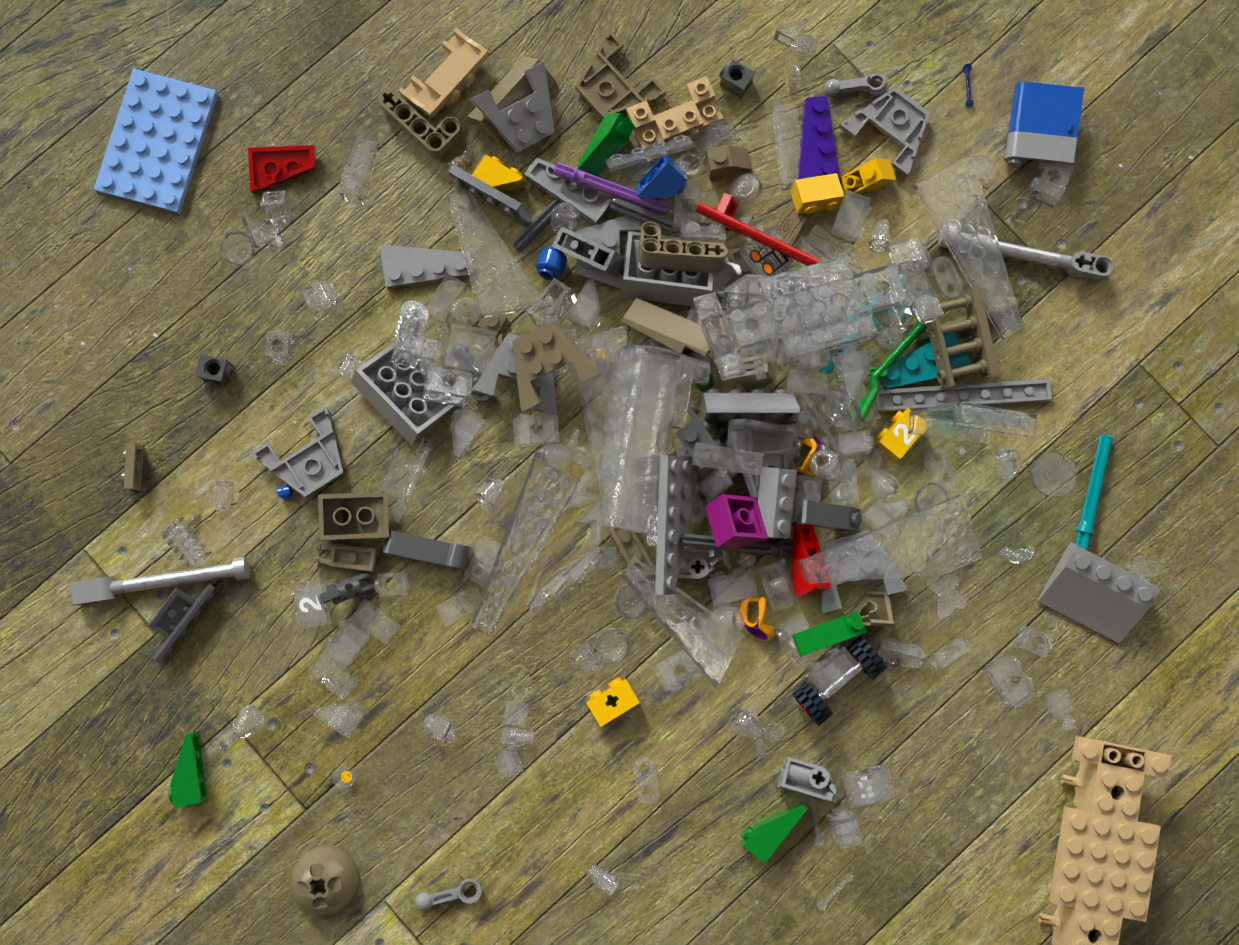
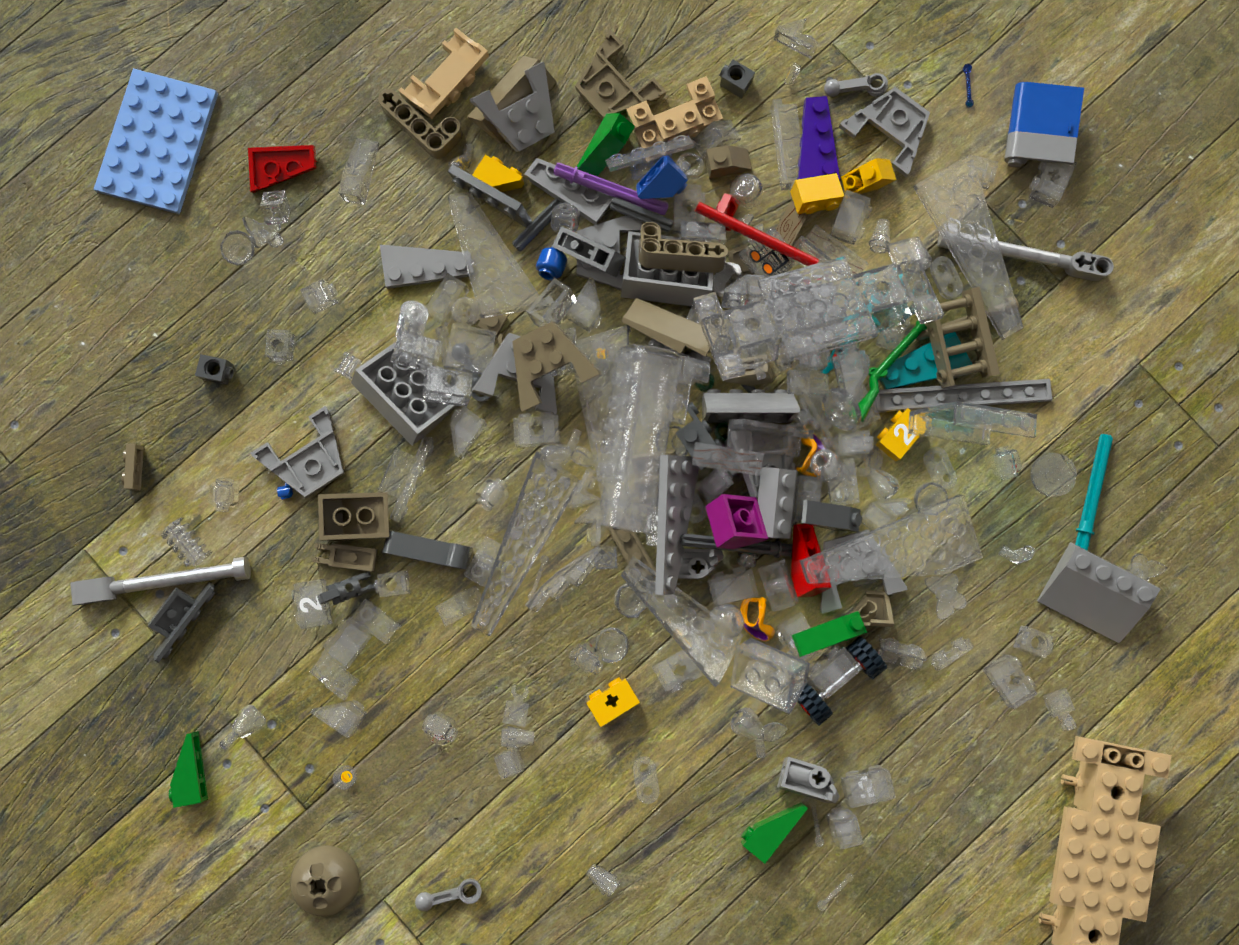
none -> clear slope [730,638,810,714]

